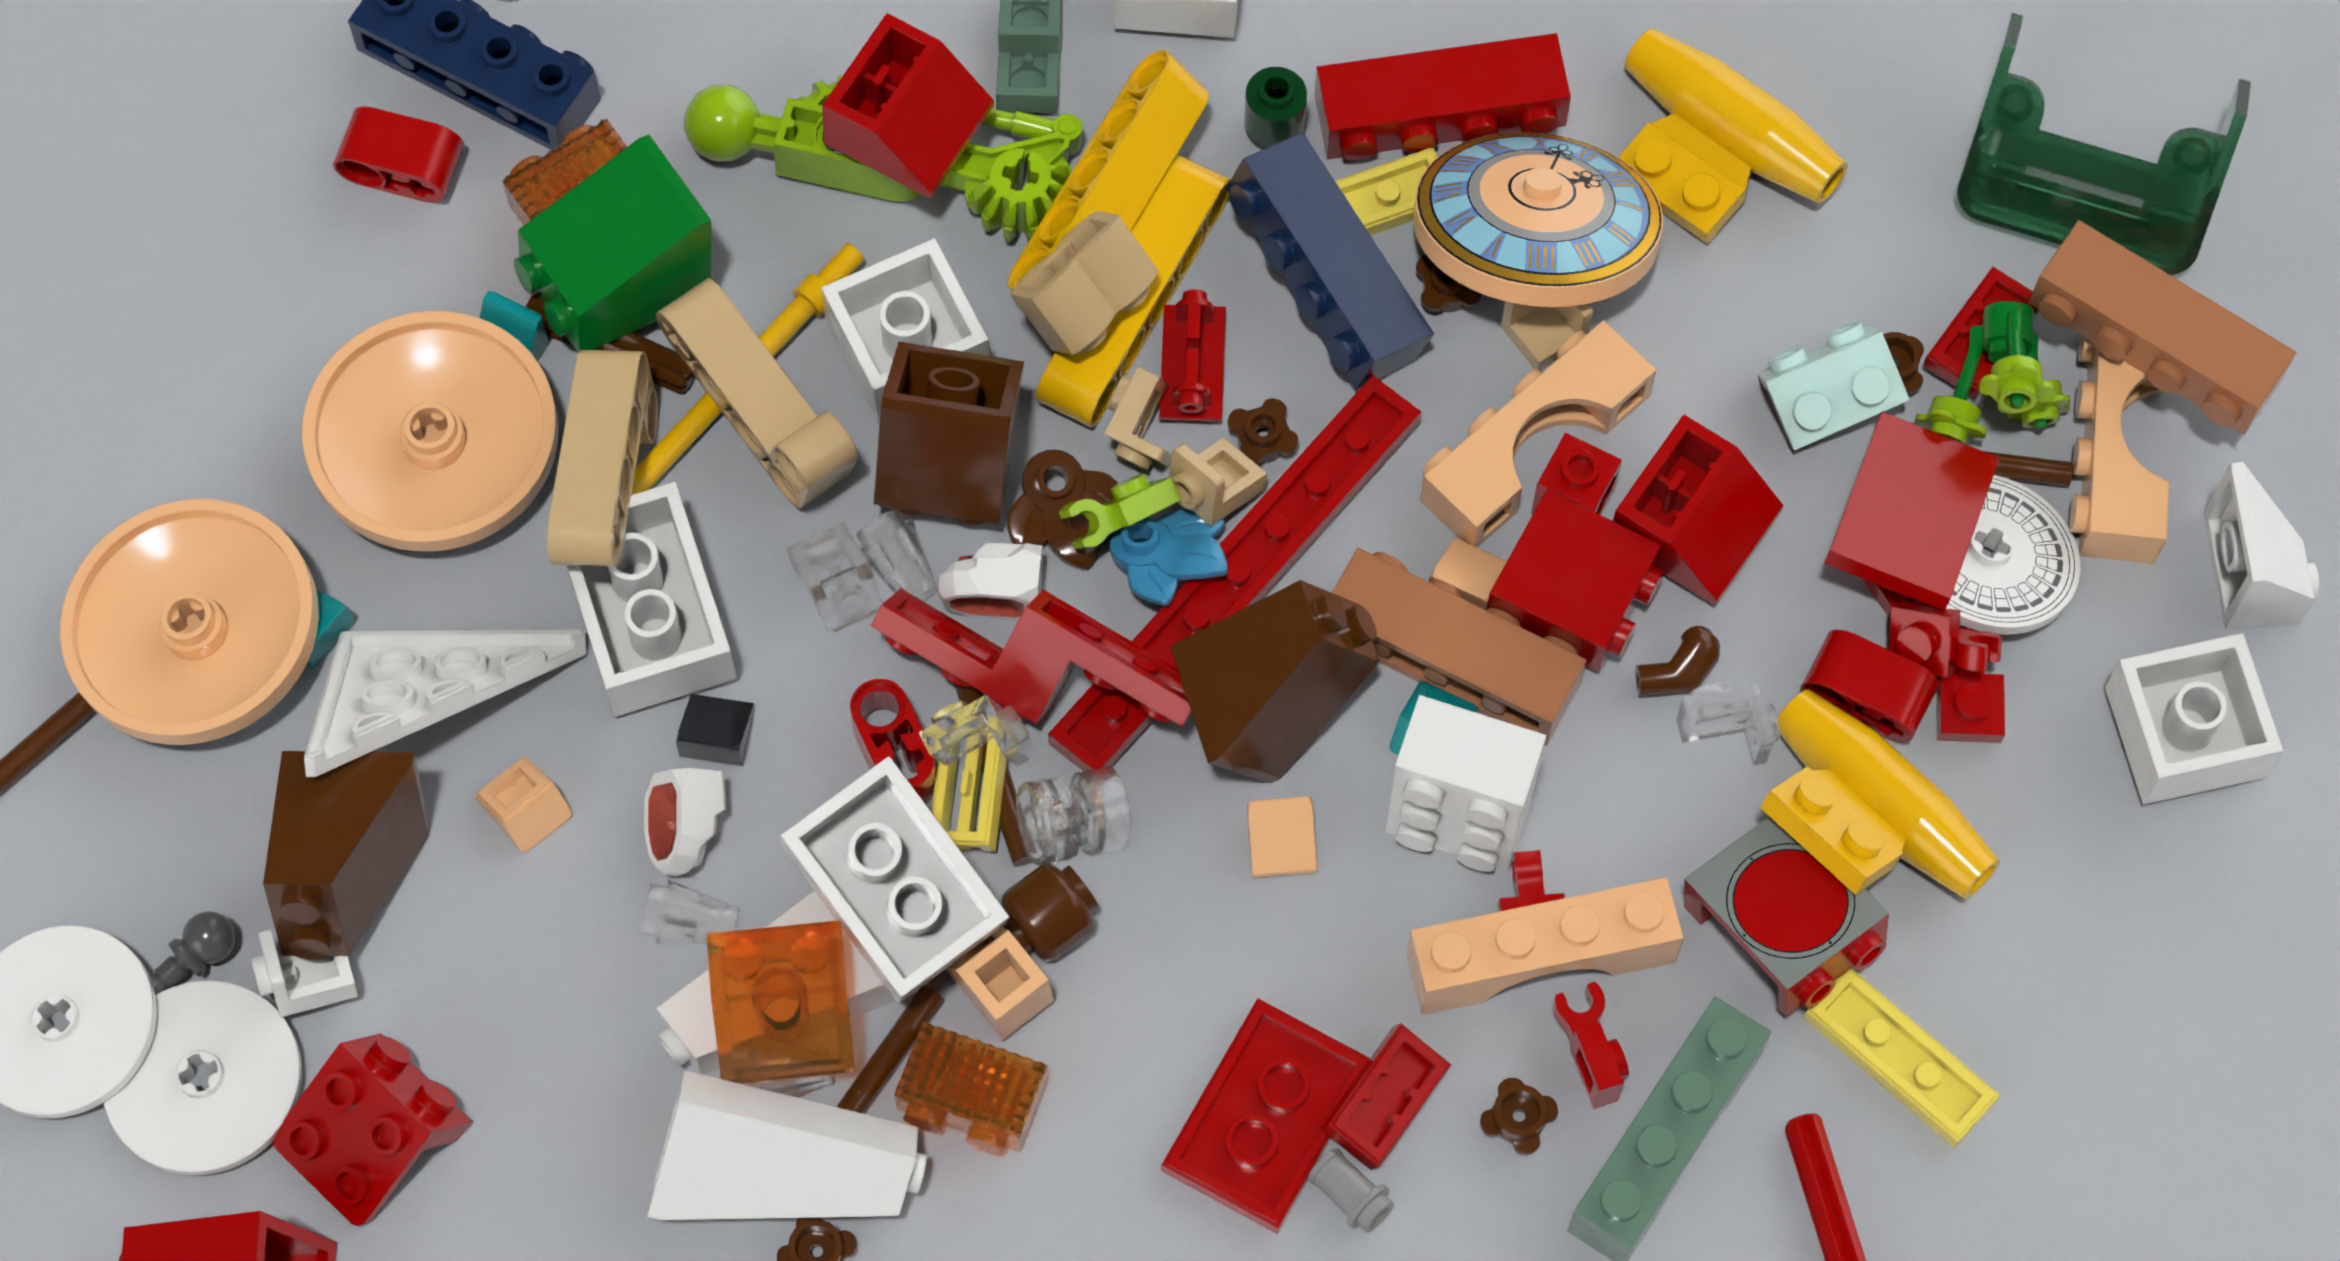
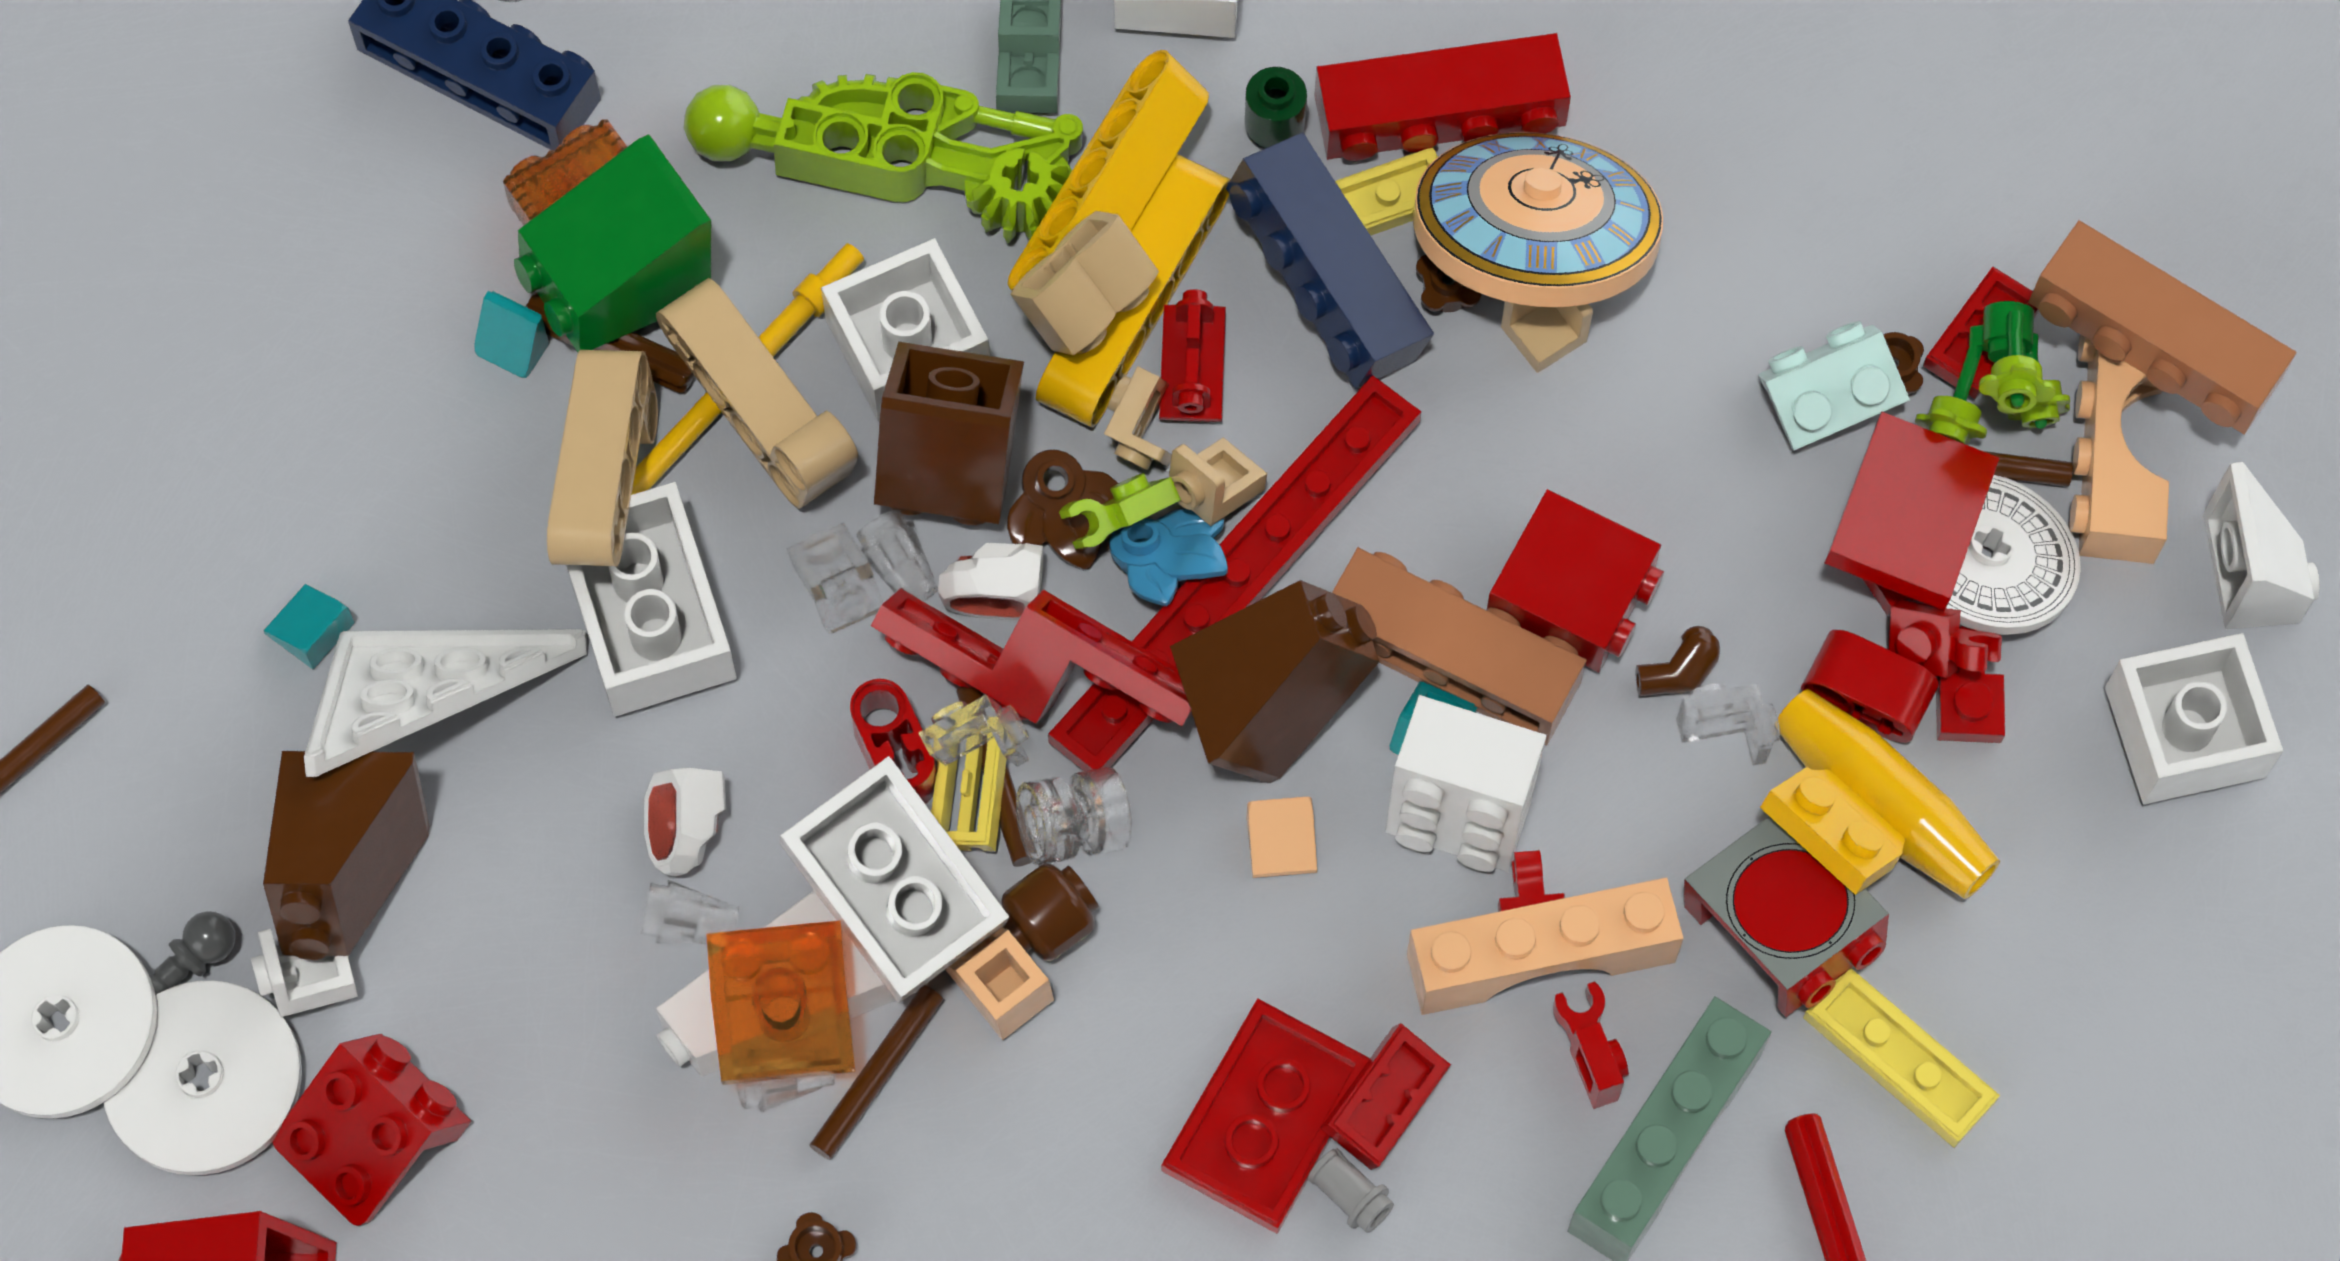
light nougat dish [60,499,319,745] -> none
light nougat dish [302,311,559,552] -> none
red beam [333,106,464,203] -> none
light nougat slope [474,756,572,852] -> none
white slope [647,1070,927,1220] -> none
black slope [676,694,755,766] -> none
red slope [822,13,994,199] -> none
clear orange brick [894,1022,1048,1155] -> none
reddish brown plate [1227,398,1299,465] -> none
light nougat arch [1420,320,1657,547] -> none
light nougat slope [1429,538,1507,610] -> none
reddish brown plate [1480,1078,1558,1155] -> none
red brick [1531,432,1622,515] -> none
red slope [1613,414,1784,606] -> none
yellow plate [1618,28,1848,244] -> none
clear green windscreen [1957,13,2251,275] -> none

